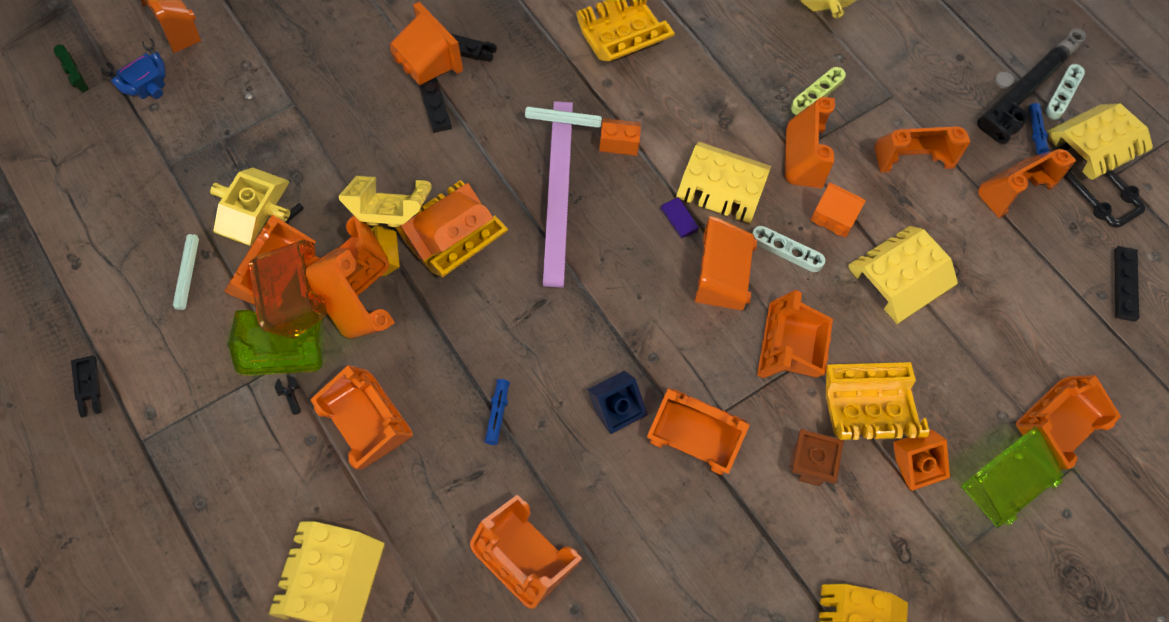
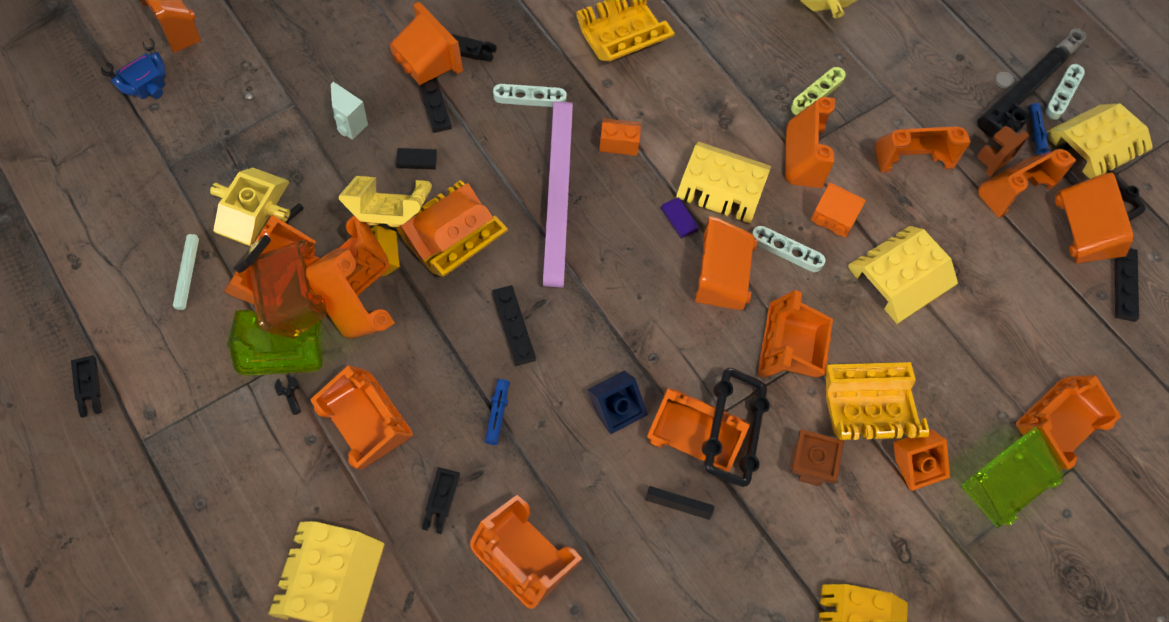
dark green hinge [53,44,89,93] -> none
light aqua axle [525,107,602,127] -> none
none -> black tile [234,234,271,273]
none -> light aqua slope [331,82,368,140]
none -> black tile [396,148,437,170]
none -> black hinge [422,467,460,534]
none -> black plate [492,285,536,366]
none -> light aqua beam [493,84,567,107]
none -> black tile [645,486,715,520]
none -> black bar [702,367,770,487]
none -> dark orange panel [977,126,1030,177]
none -> orange windscreen [1055,173,1133,264]

